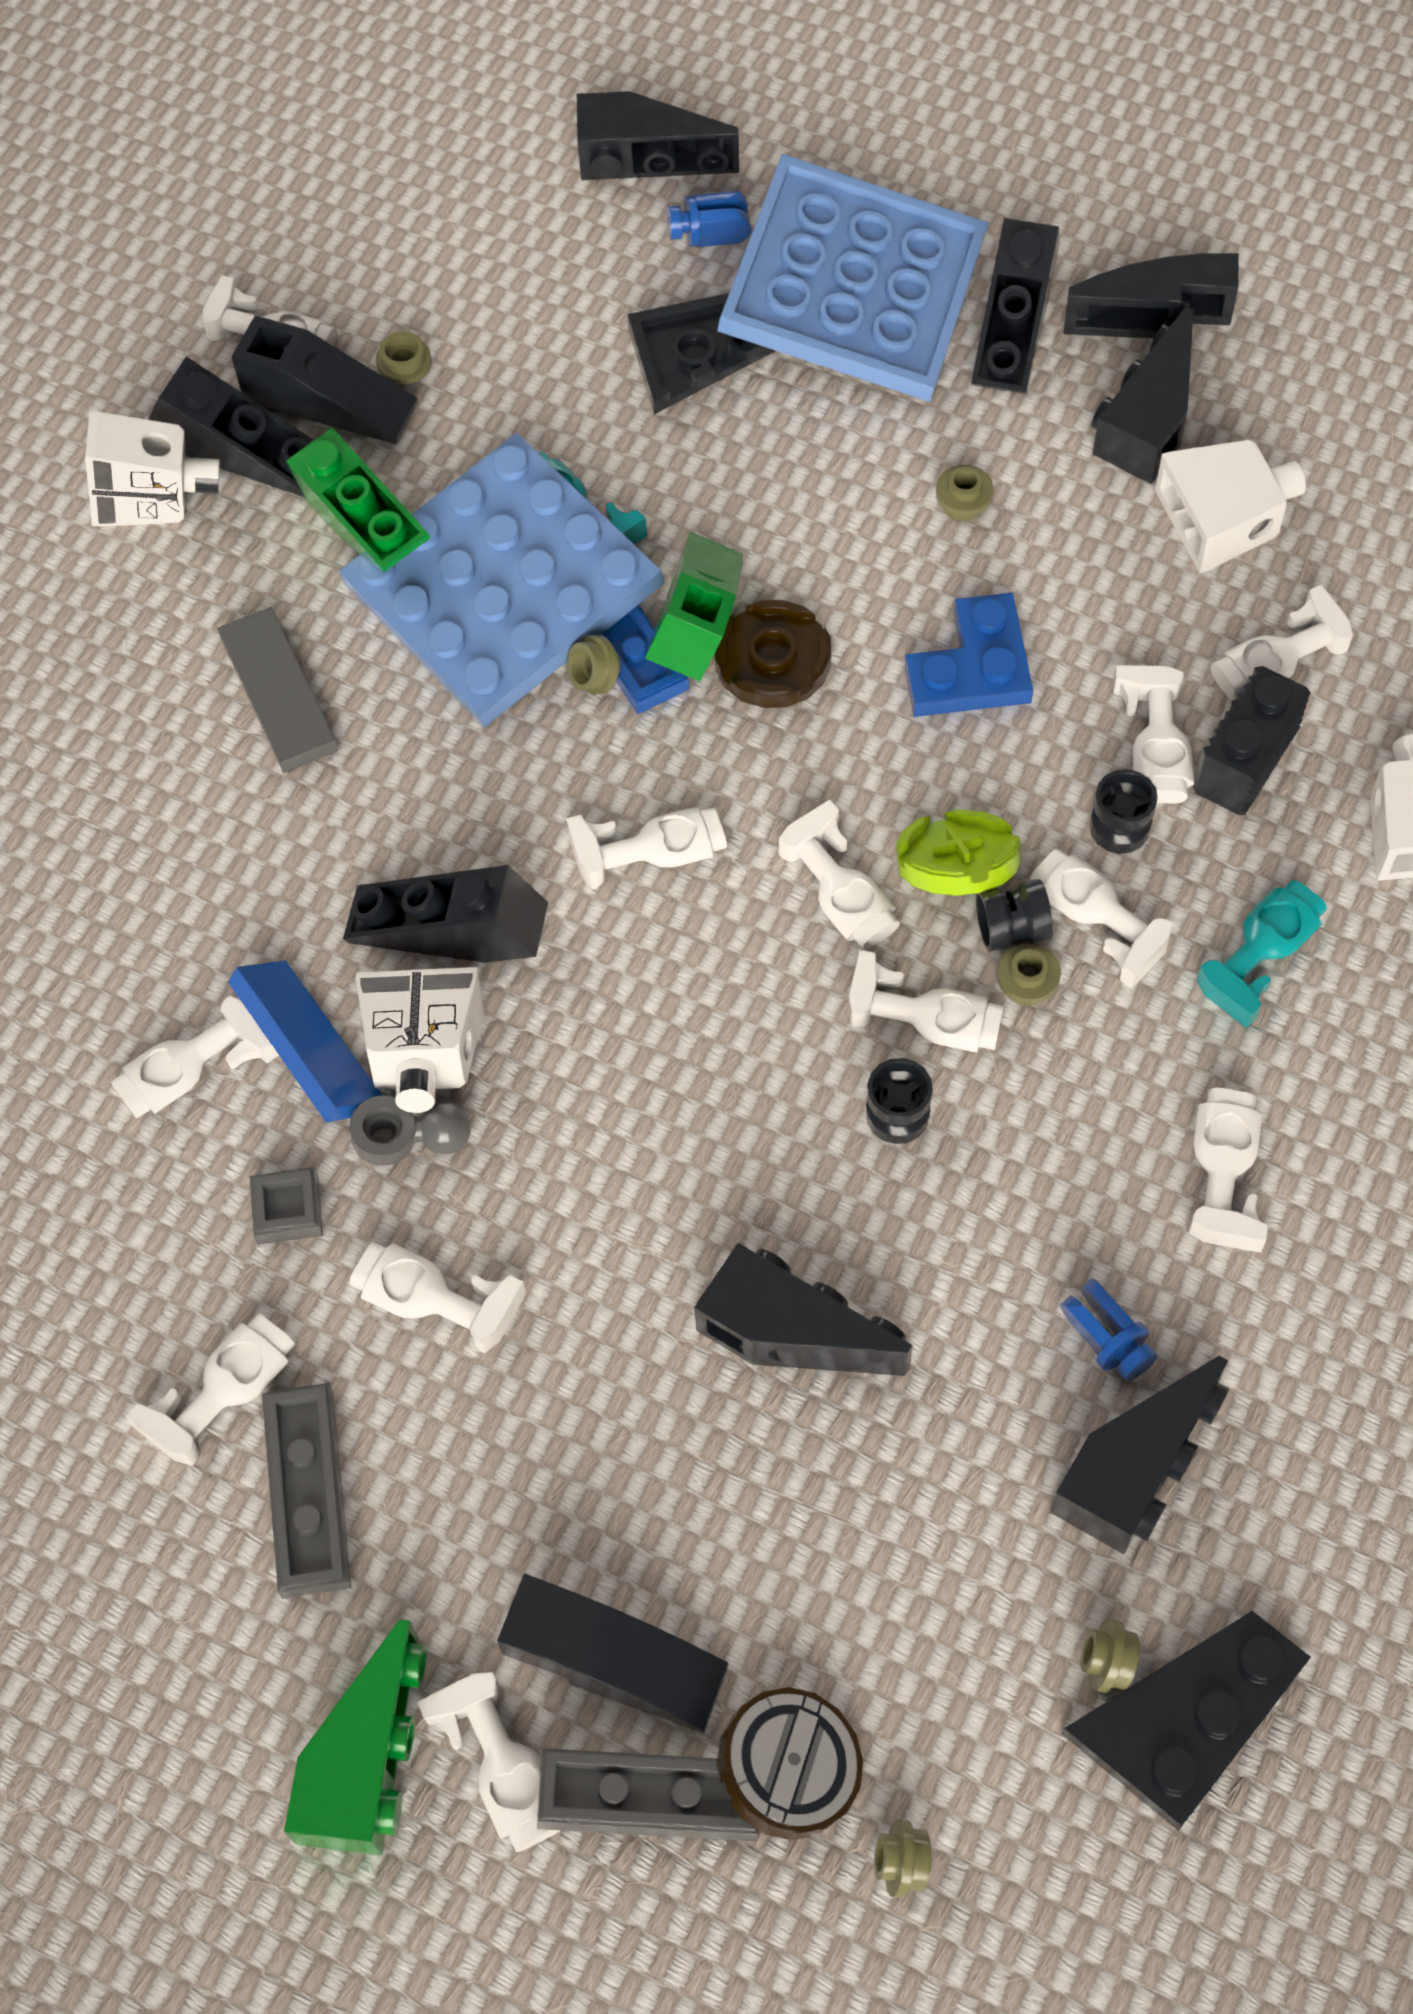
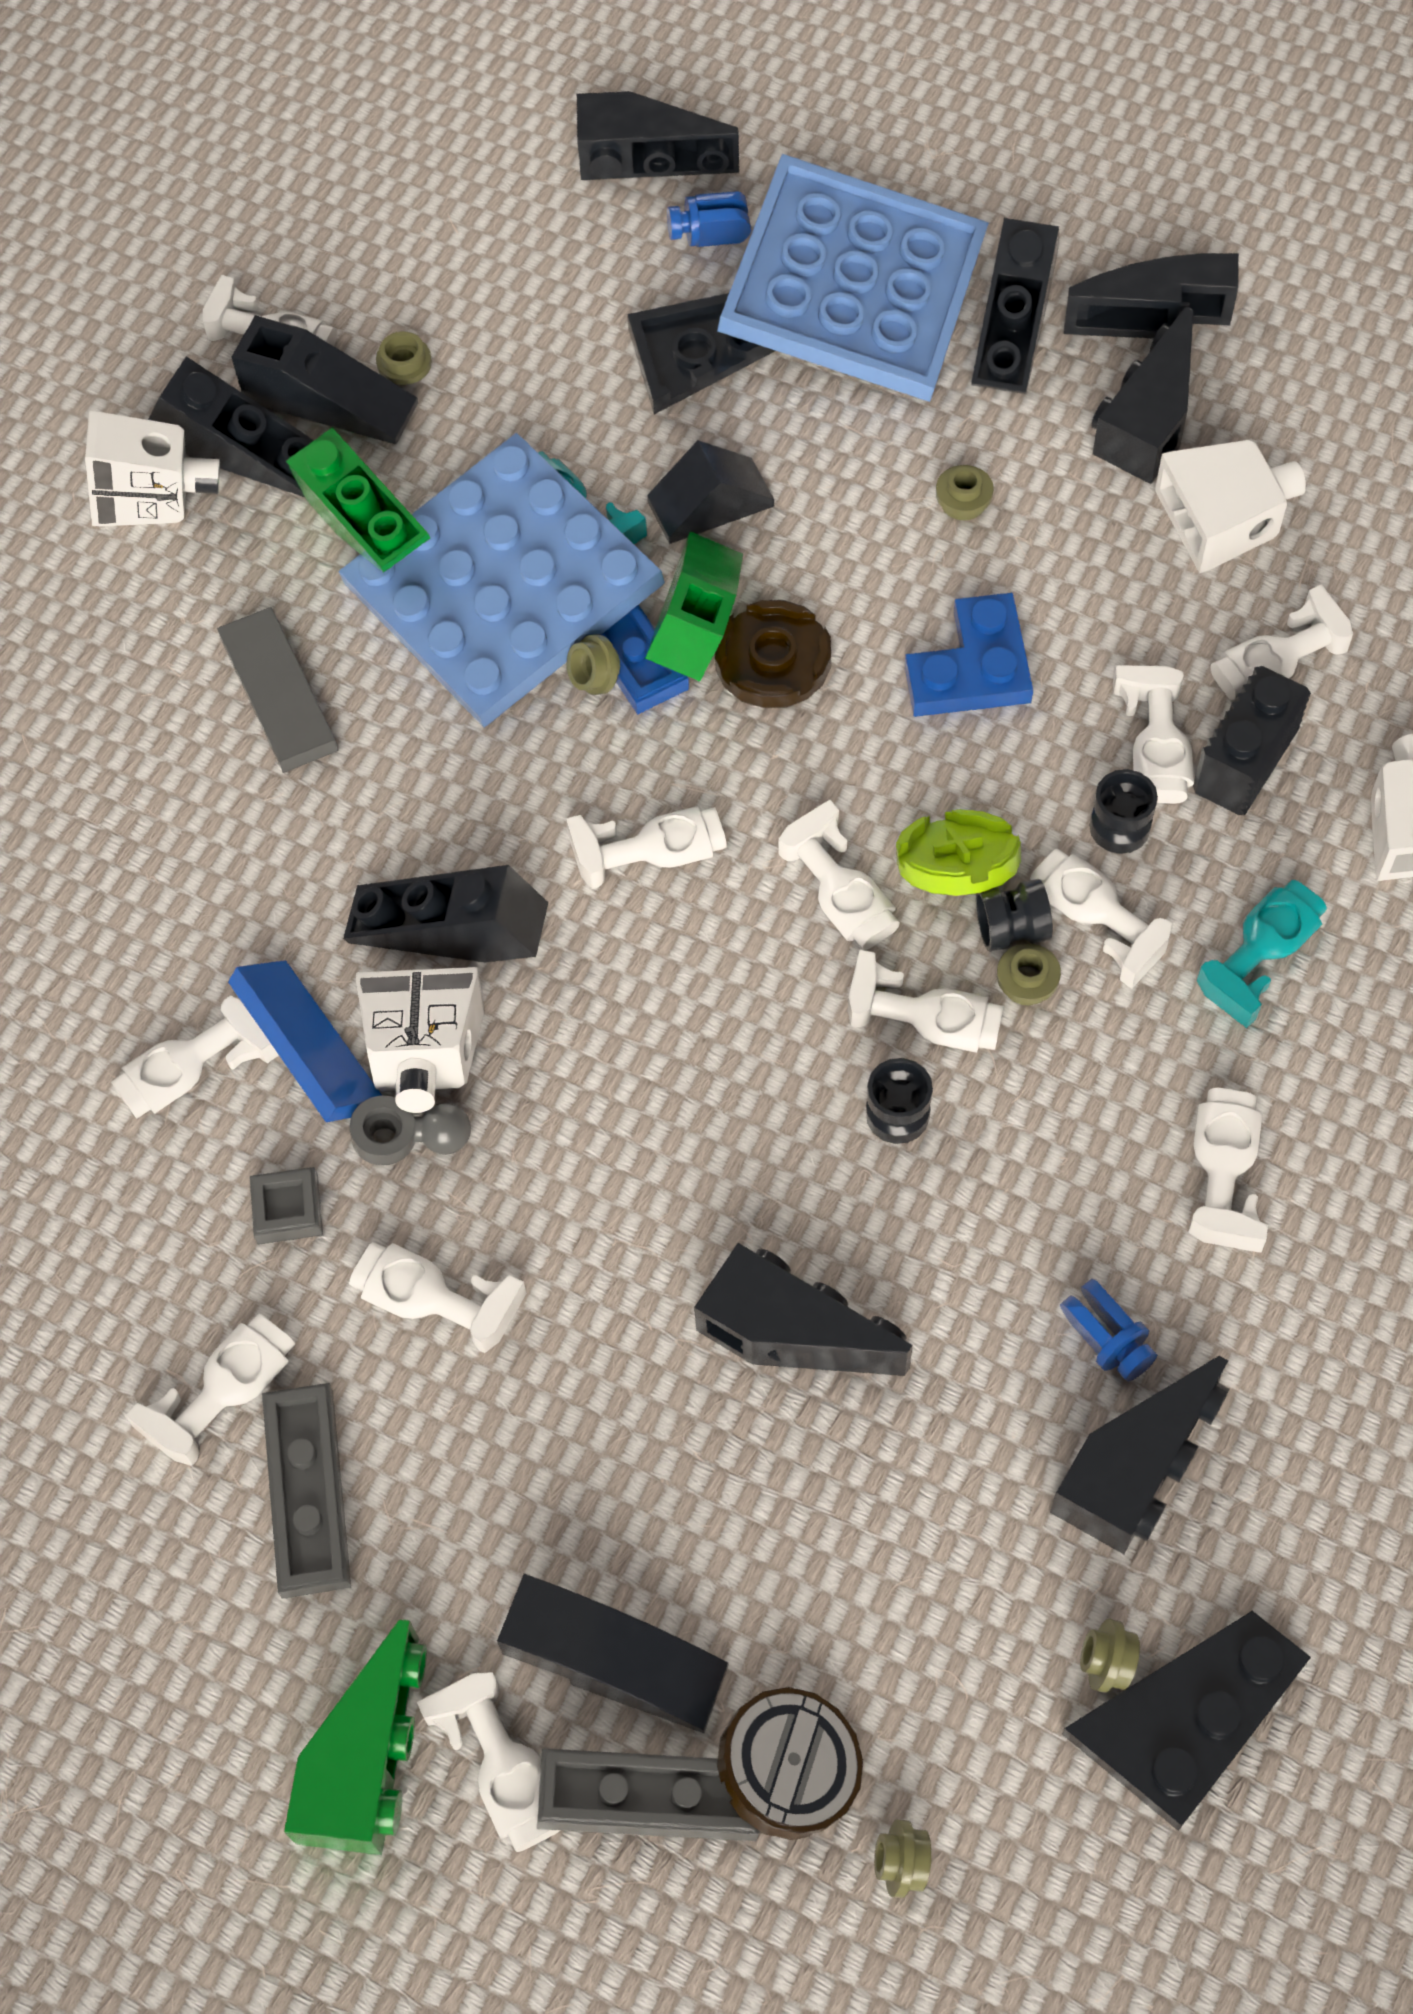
none -> black slope [647,440,774,544]

